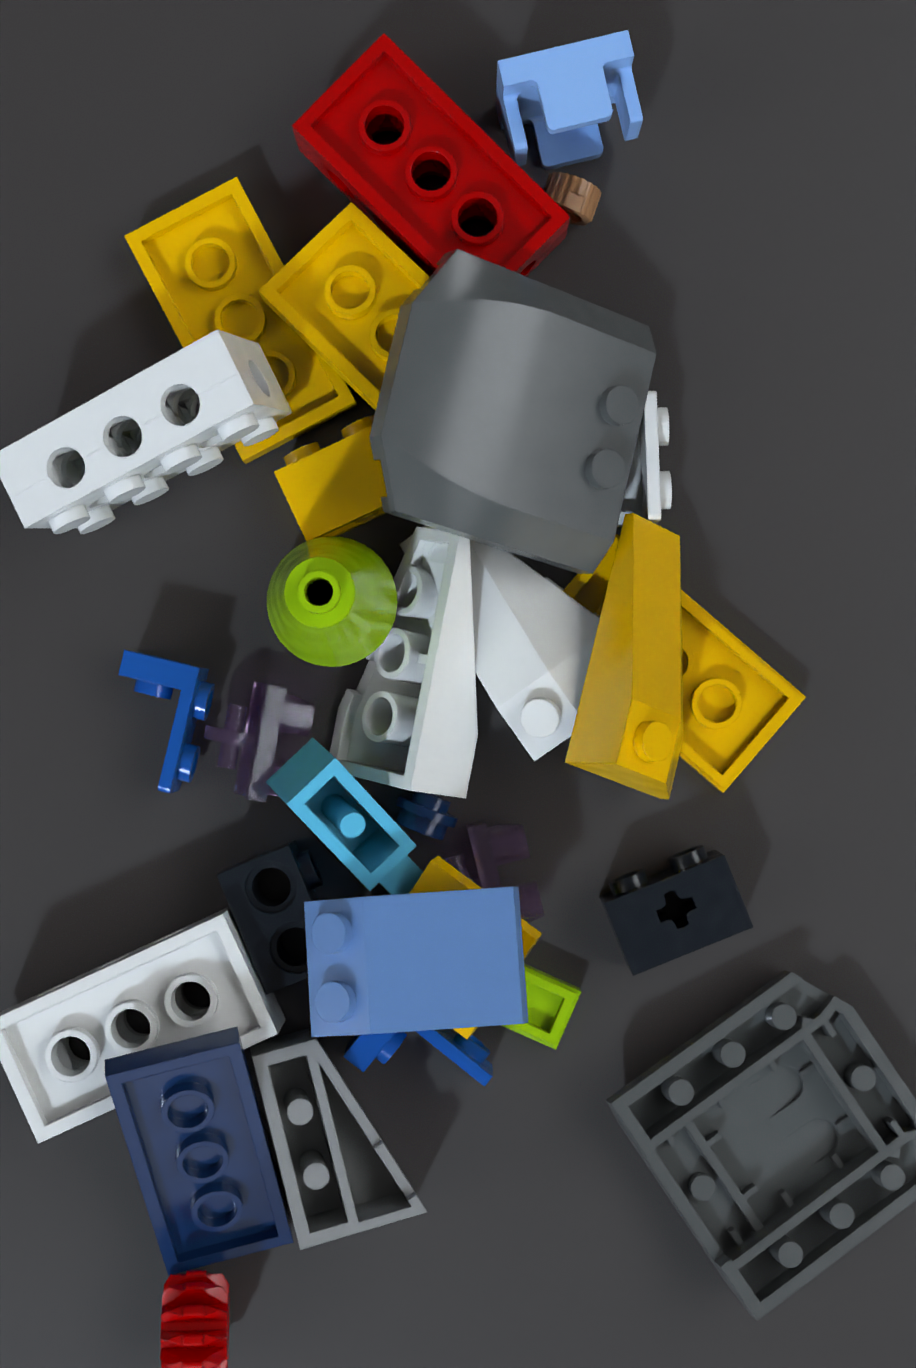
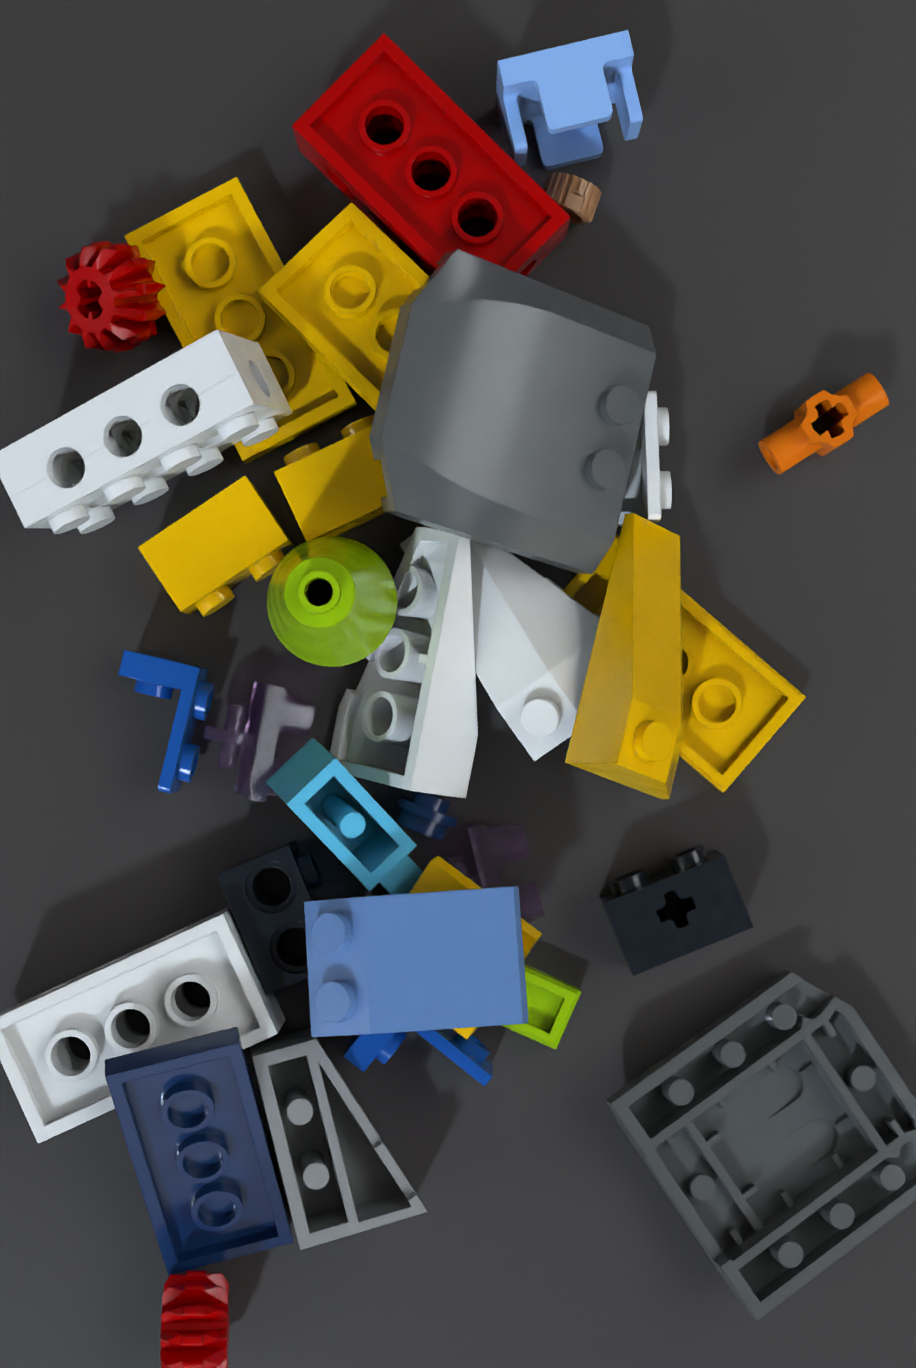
none -> red gear [57,241,167,353]
none -> yellow brick [138,476,295,617]
none -> orange axle [758,372,889,475]

